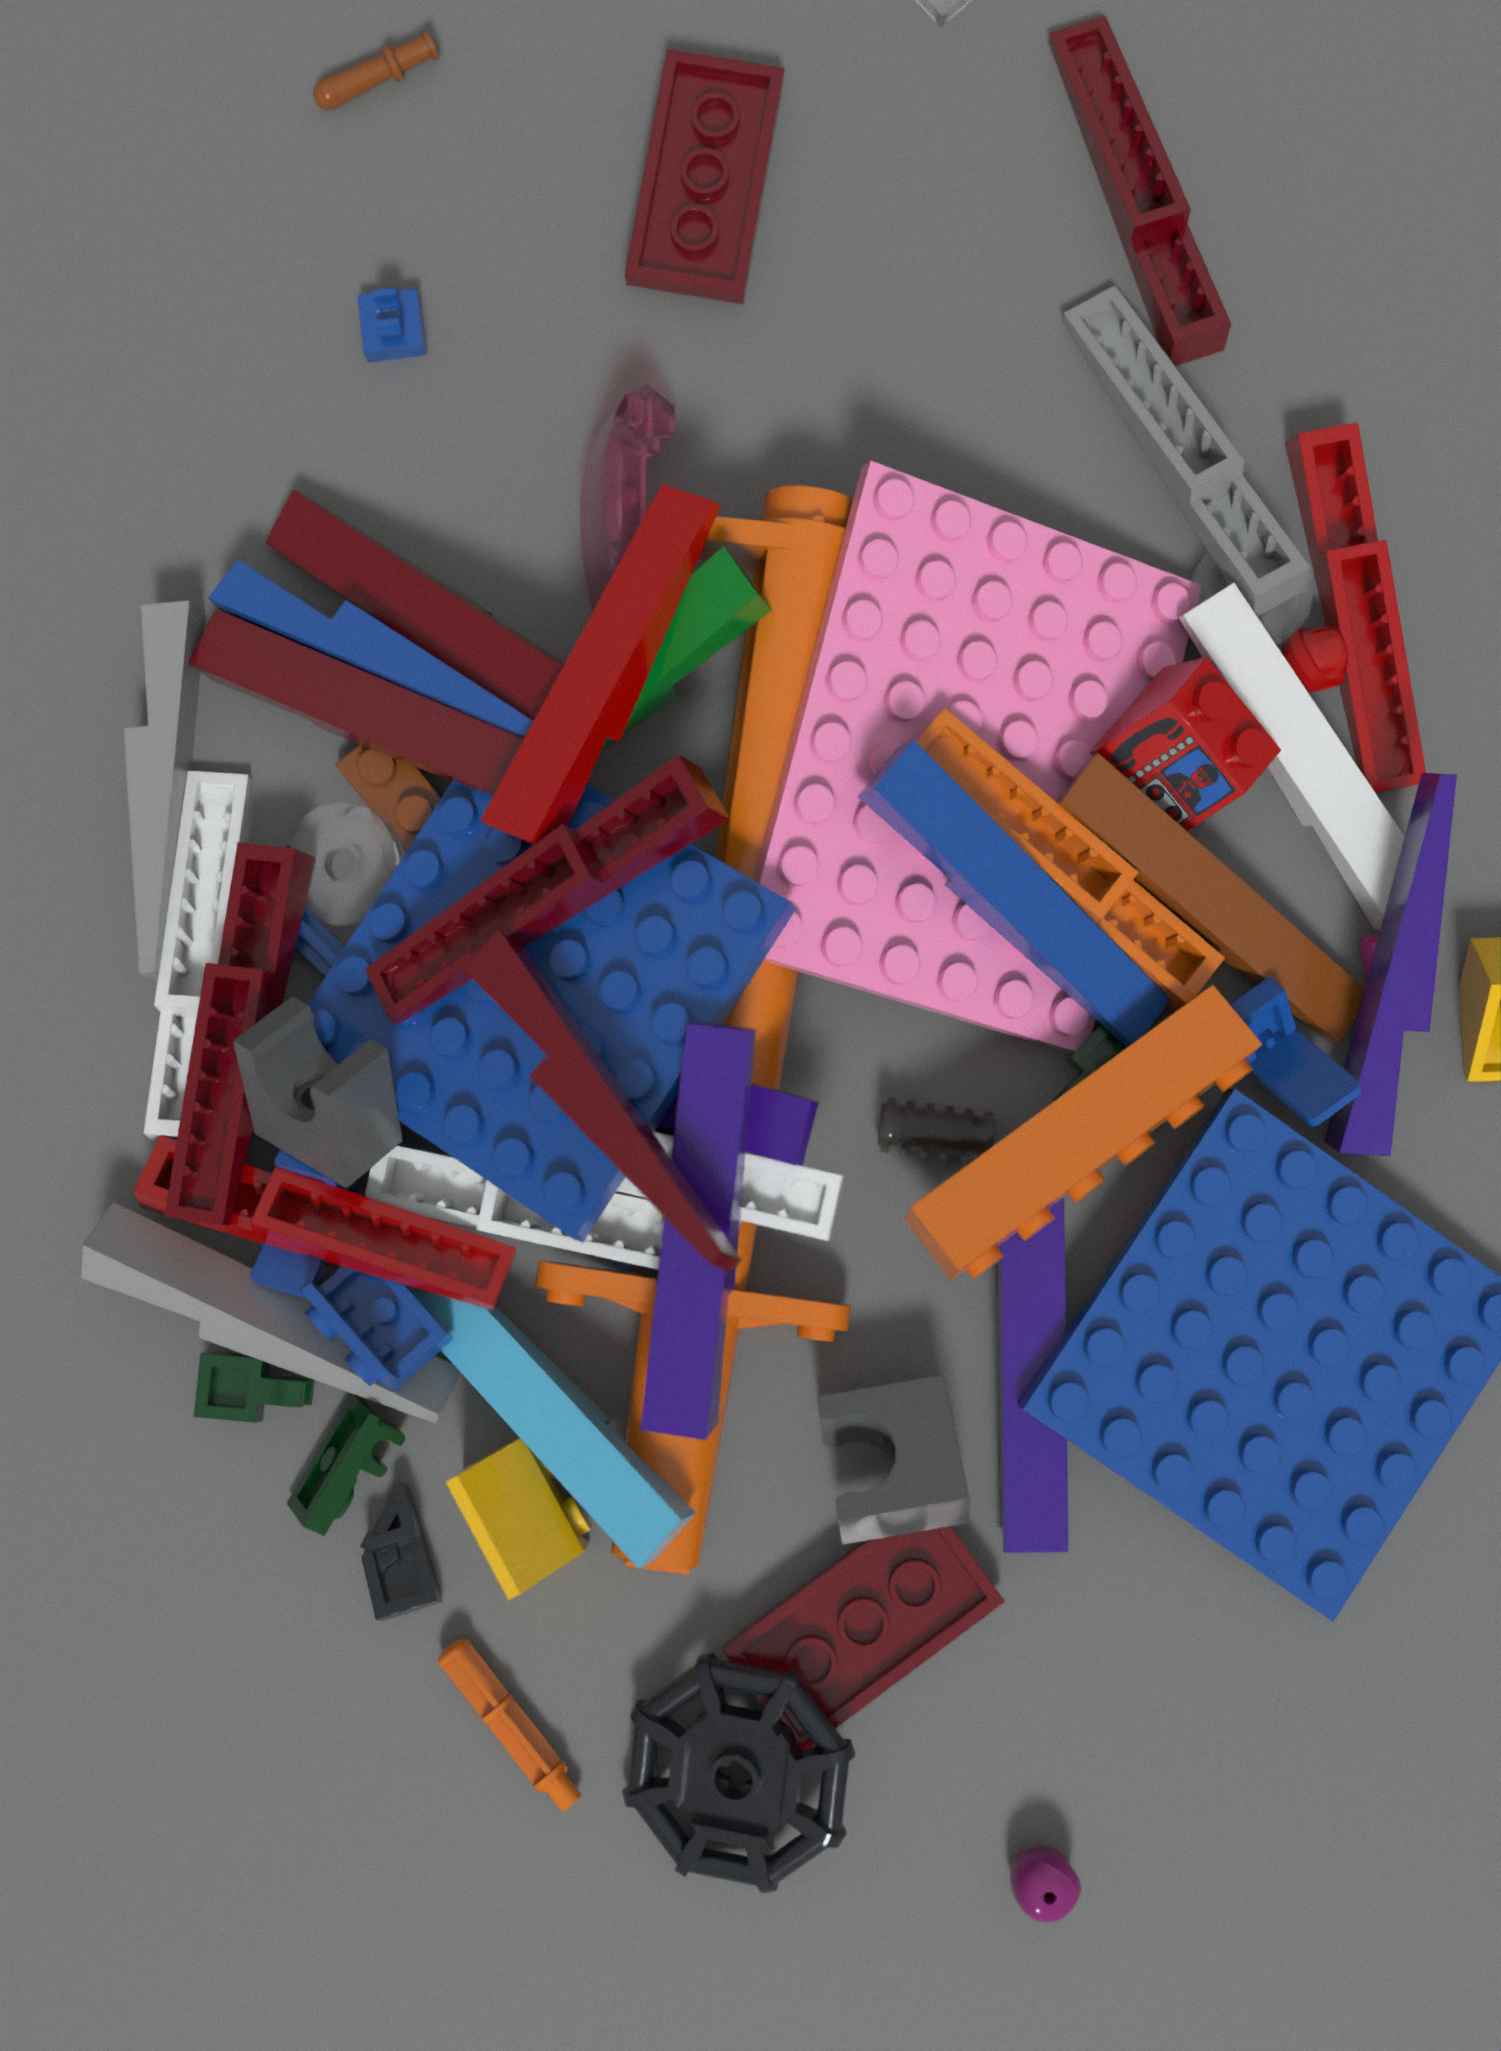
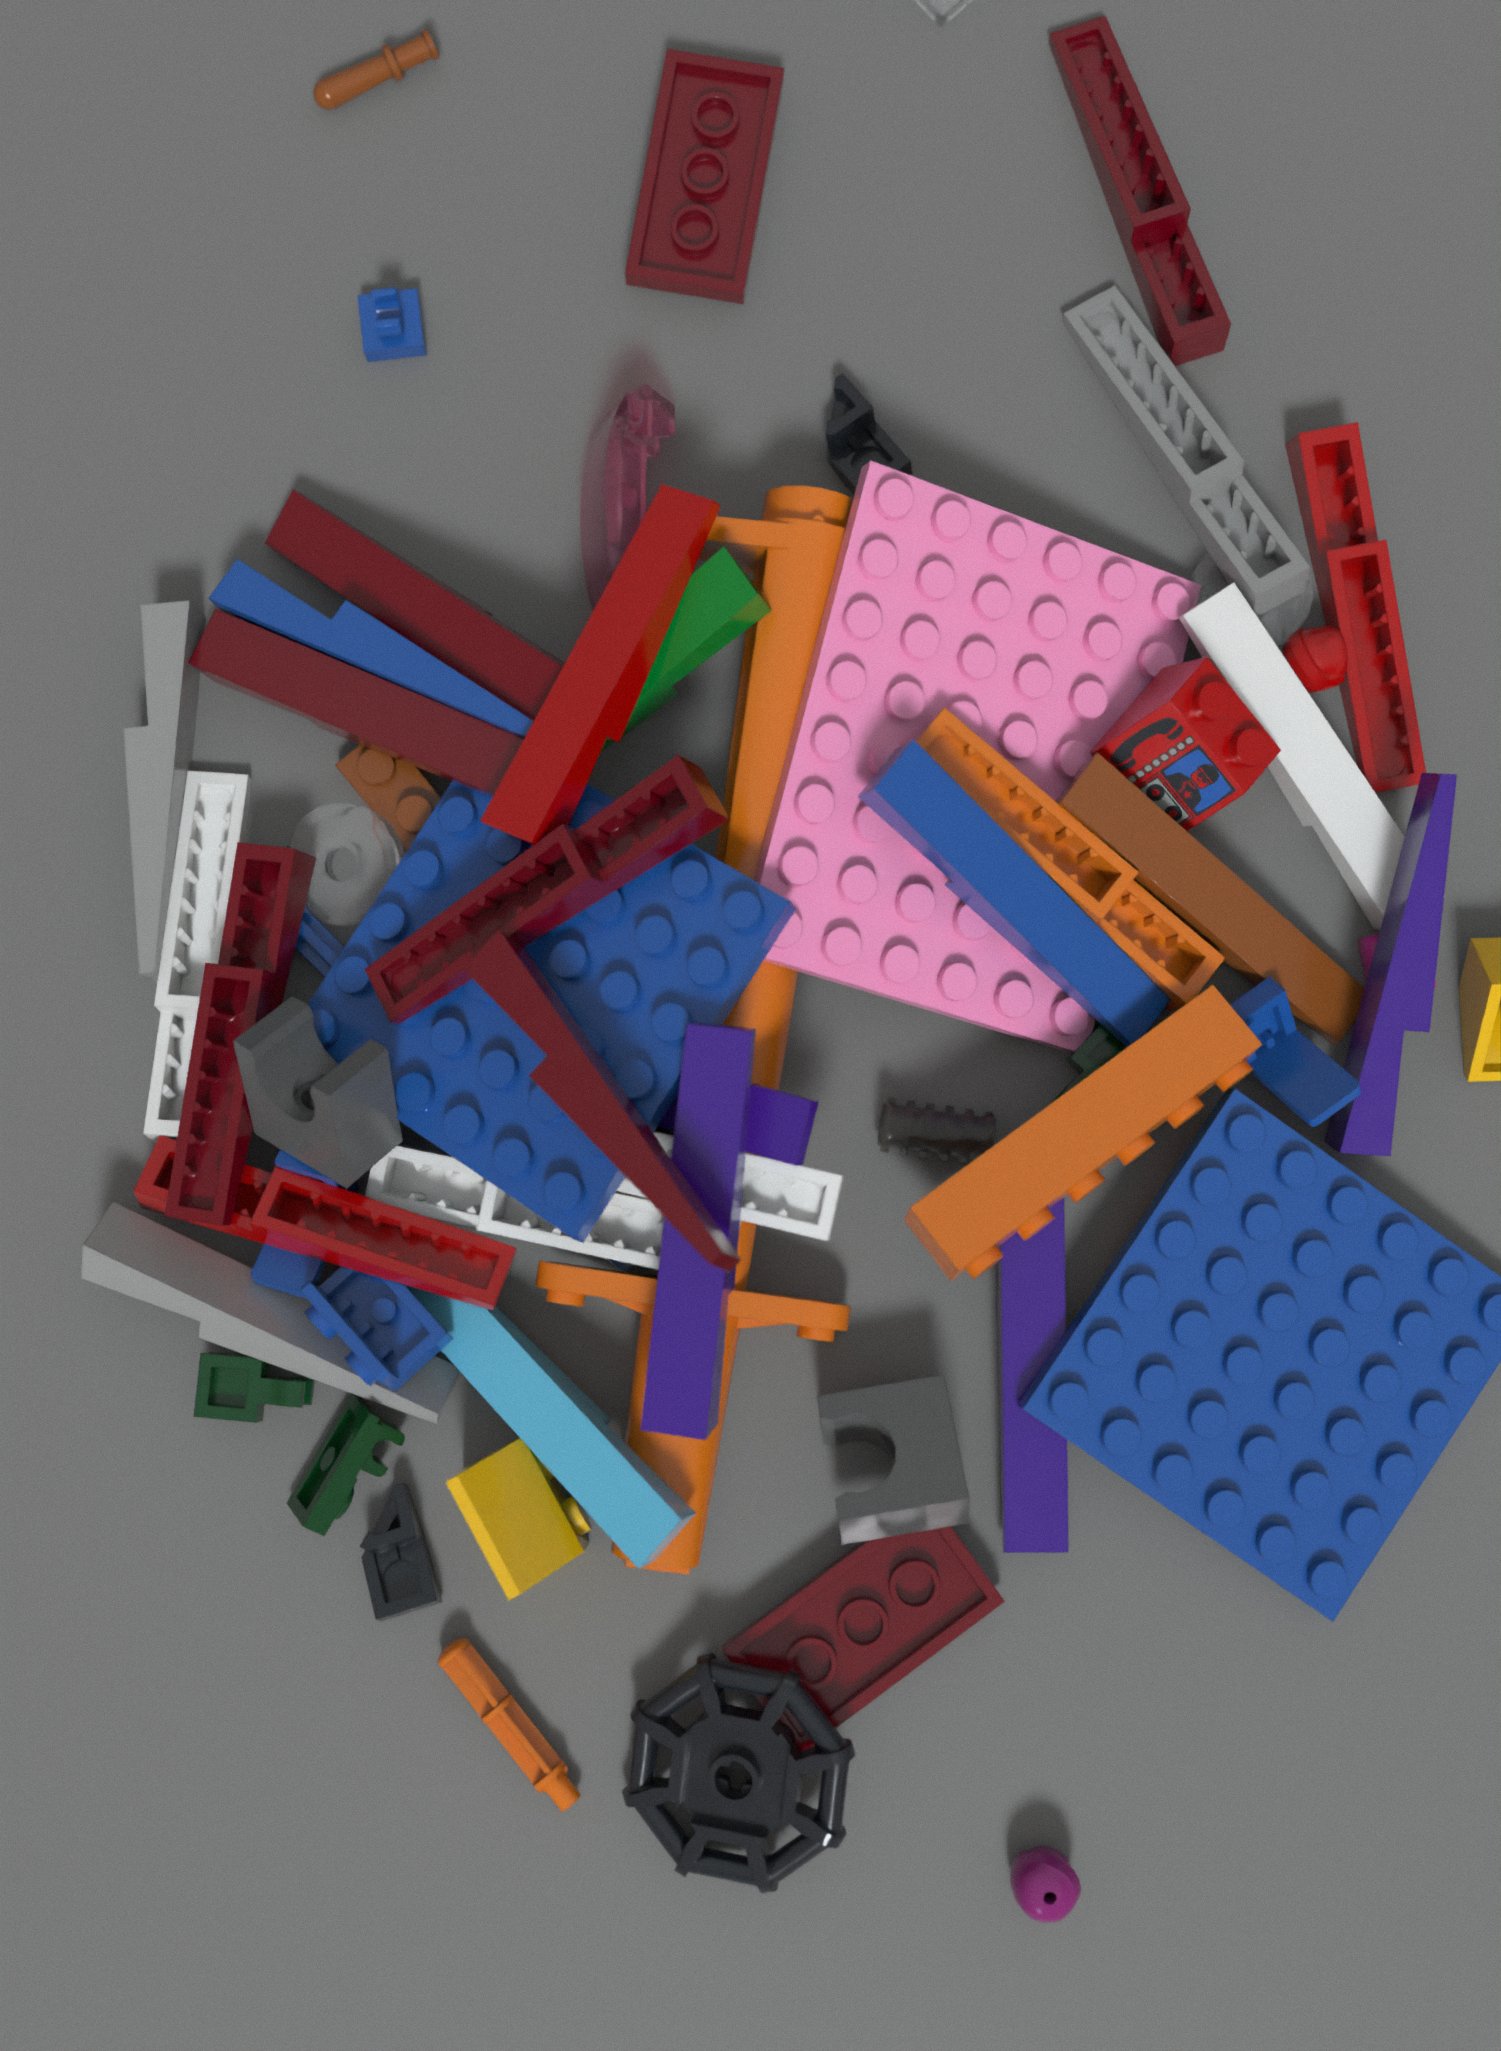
none -> black slope [825,373,913,495]

